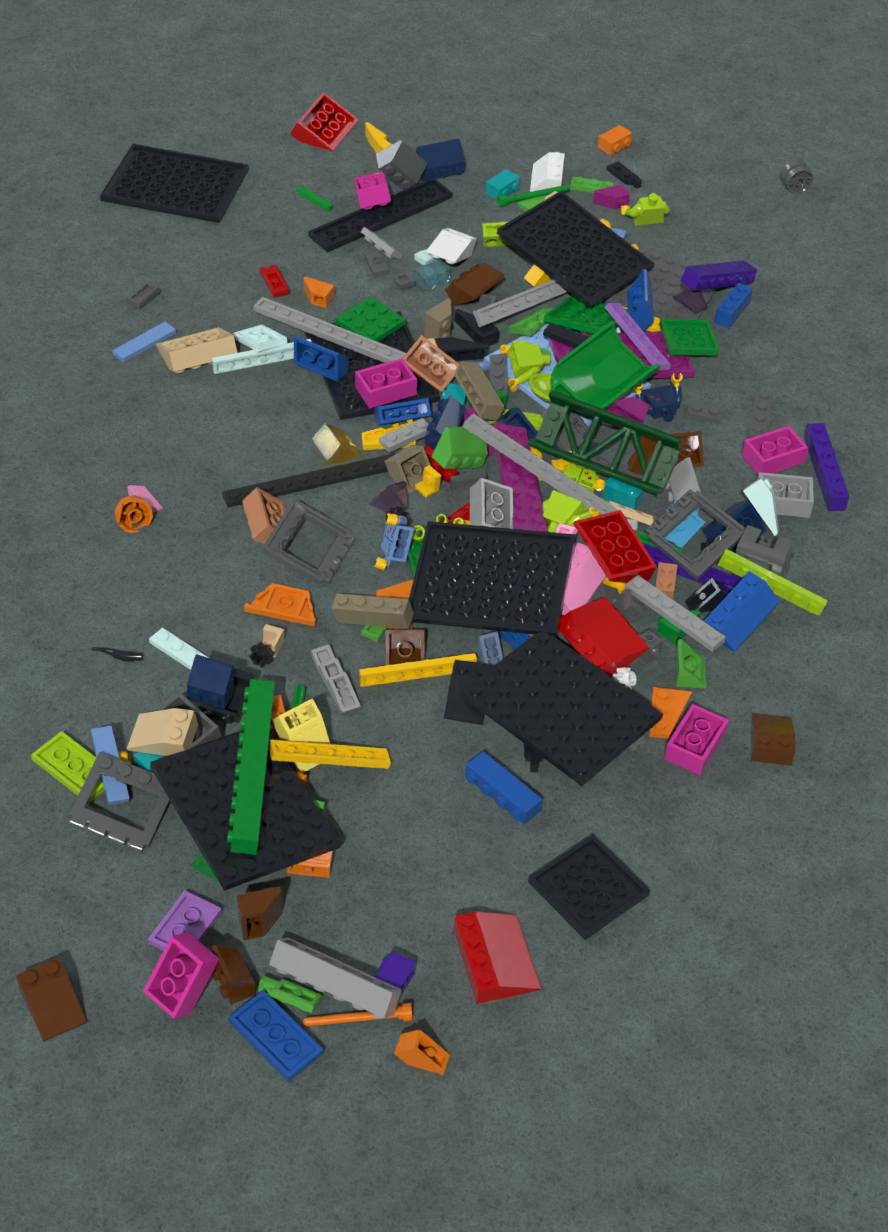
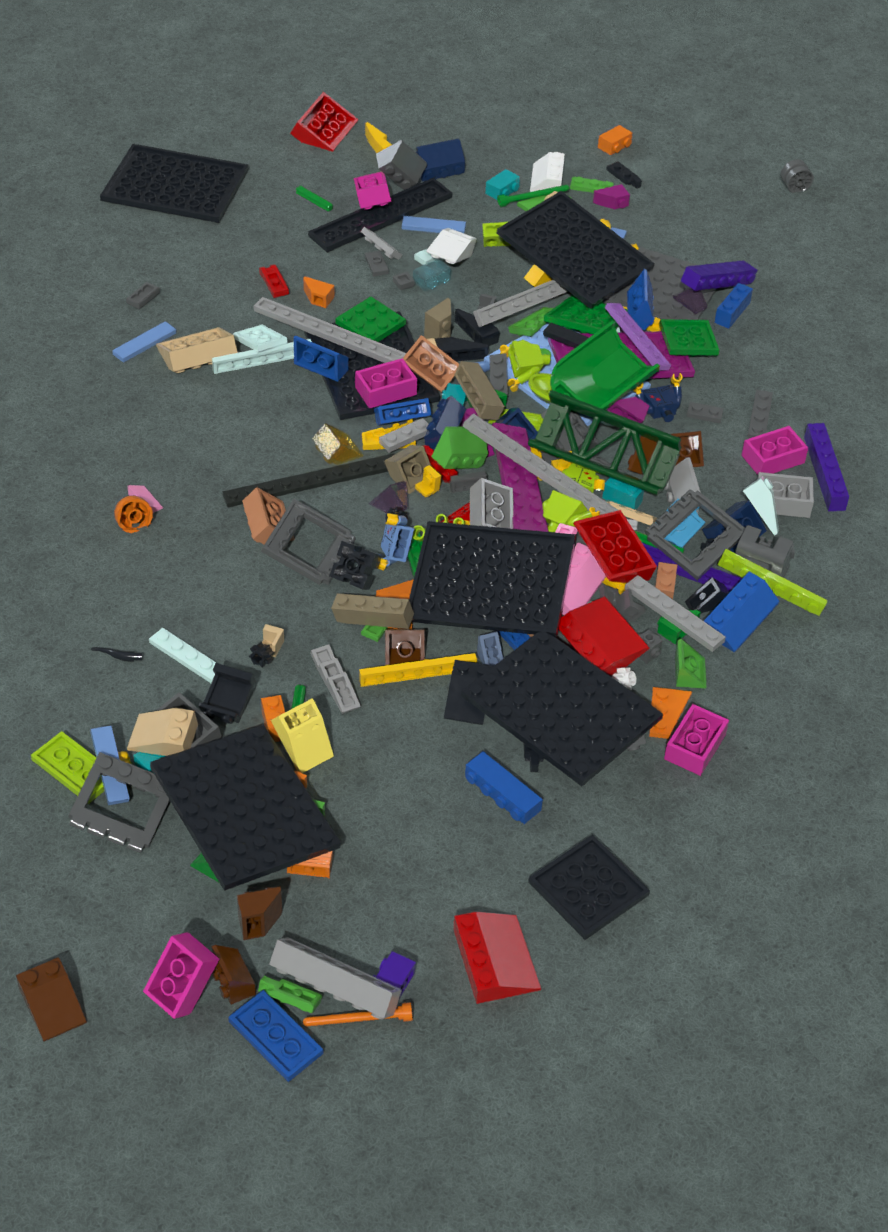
medium lavender plate [148,890,222,951] -> none
dark blue slope [187,654,234,709] -> none
green brick [227,679,275,855] -> none
orange wing [244,583,316,627] -> none
yellow plate [268,740,391,769] -> none
orange slope [394,1030,450,1075] -> none
reddish brown slope [445,263,504,306] -> none
lime torso [621,193,670,226] -> none
reddish brown slope [751,713,795,765] -> none
none -> black brick [329,541,382,590]
none -> medium blue tile [402,216,466,233]

